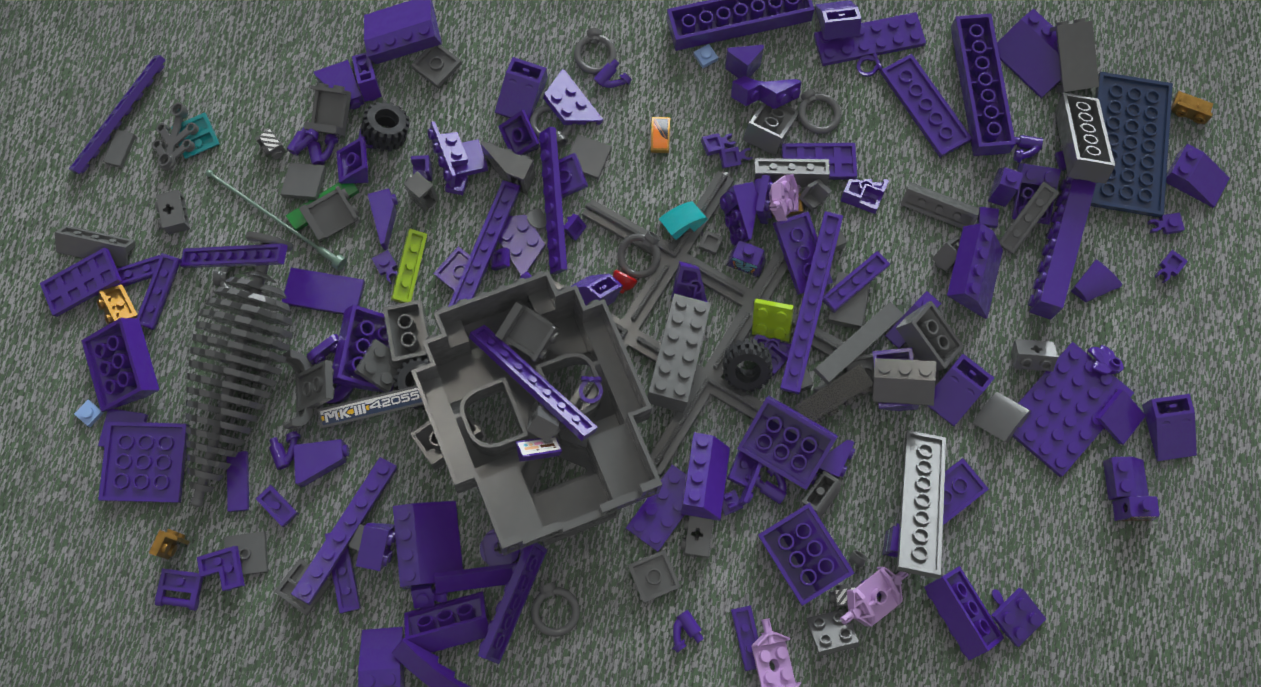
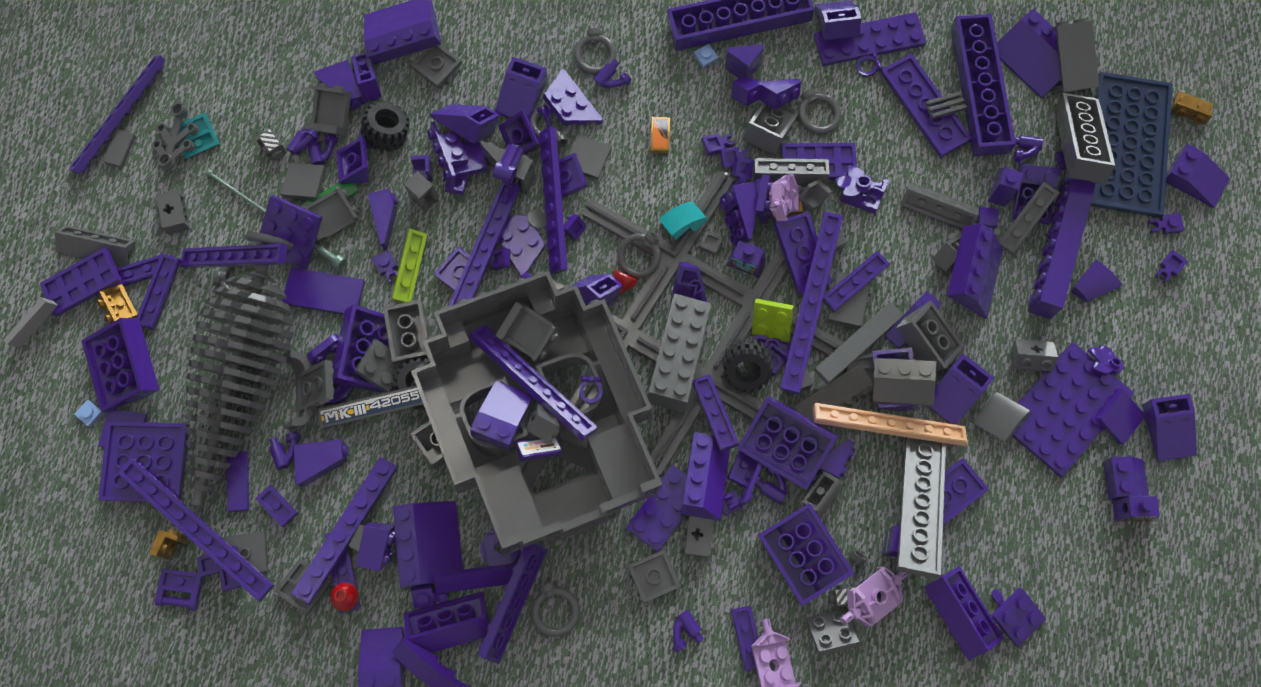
none -> light grey tile [3,298,58,348]
none -> dark purple plate [118,458,275,602]
none -> dark purple plate [260,195,323,269]
none -> red brick [330,583,359,611]
none -> dark purple slope [430,104,499,144]
none -> dark purple slope [470,381,533,451]
none -> dark purple piece [493,144,524,184]
none -> dark purple hand [537,105,552,127]
none -> dark purple tile [692,374,739,452]
none -> dark purple plate [732,157,754,185]
none -> light nougat tile [813,403,967,446]
none -> plate [835,166,873,197]
none -> dark grey tile [925,92,967,120]

